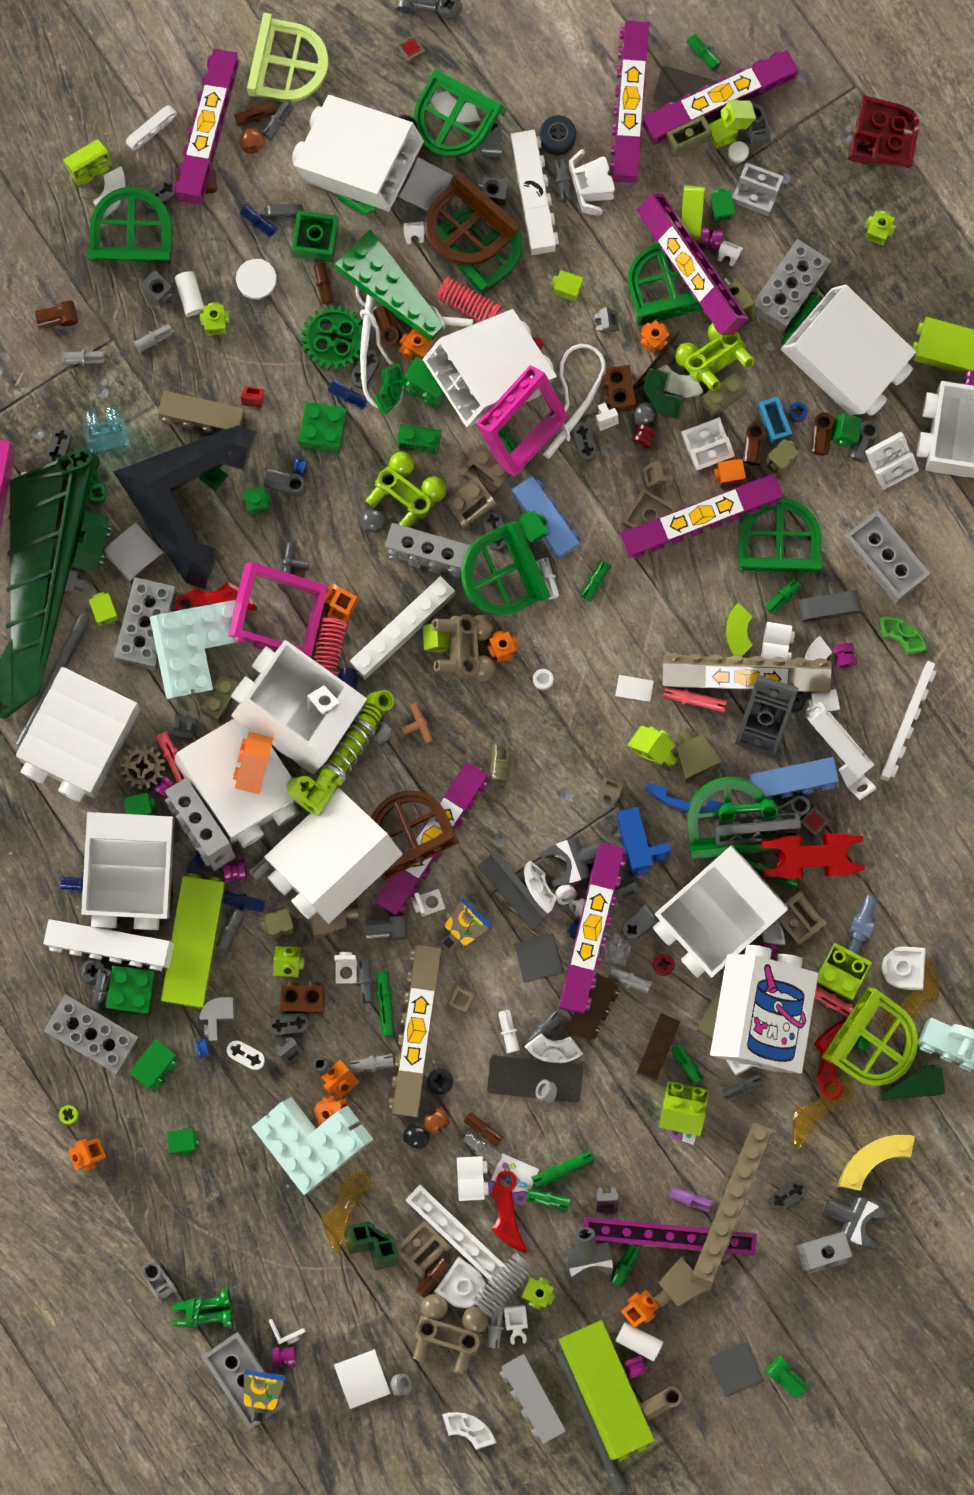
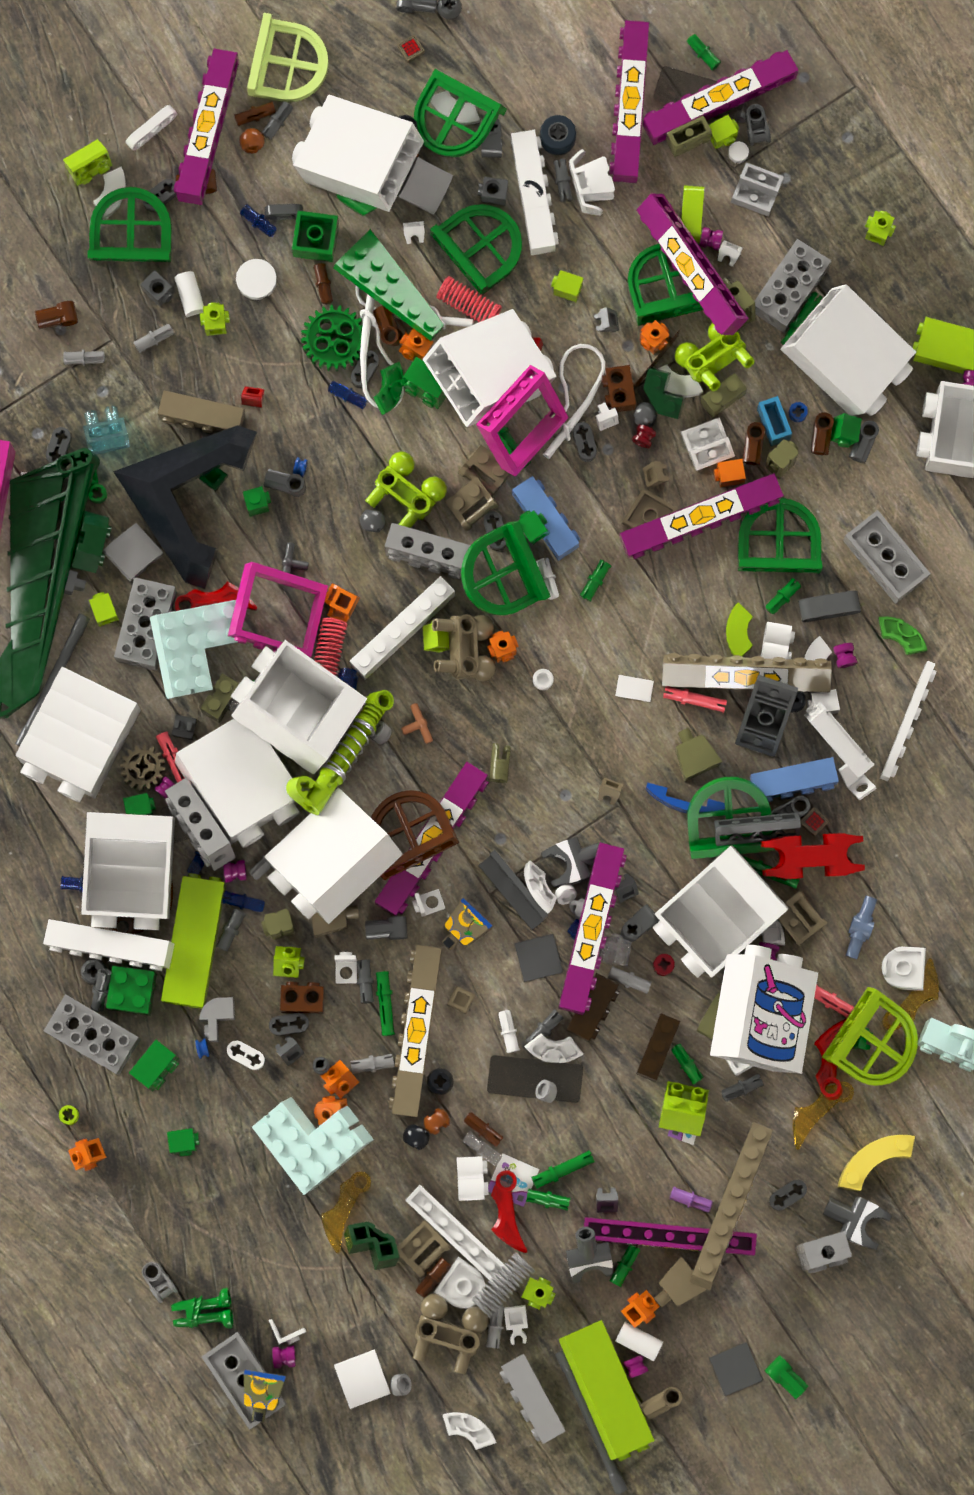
orange brick [233,732,273,794] -> none
green brick [299,402,347,454] -> none
white bracket [307,685,339,714] -> none
green brick [397,424,441,455] -> none
reddish brown window [425,172,520,266] -> none
blue brick [616,807,671,876] -> none
lime brick [627,725,678,767] -> none
green brick [710,189,735,223] -> none
green bar [719,799,778,823] -> none
lime brick [721,99,756,129] -> none
lime slope [817,942,872,1002] -> none
dark red slope [847,95,919,168] -> none
white slope [865,432,919,490] -> none
dark green slope [879,1065,945,1101] -> none

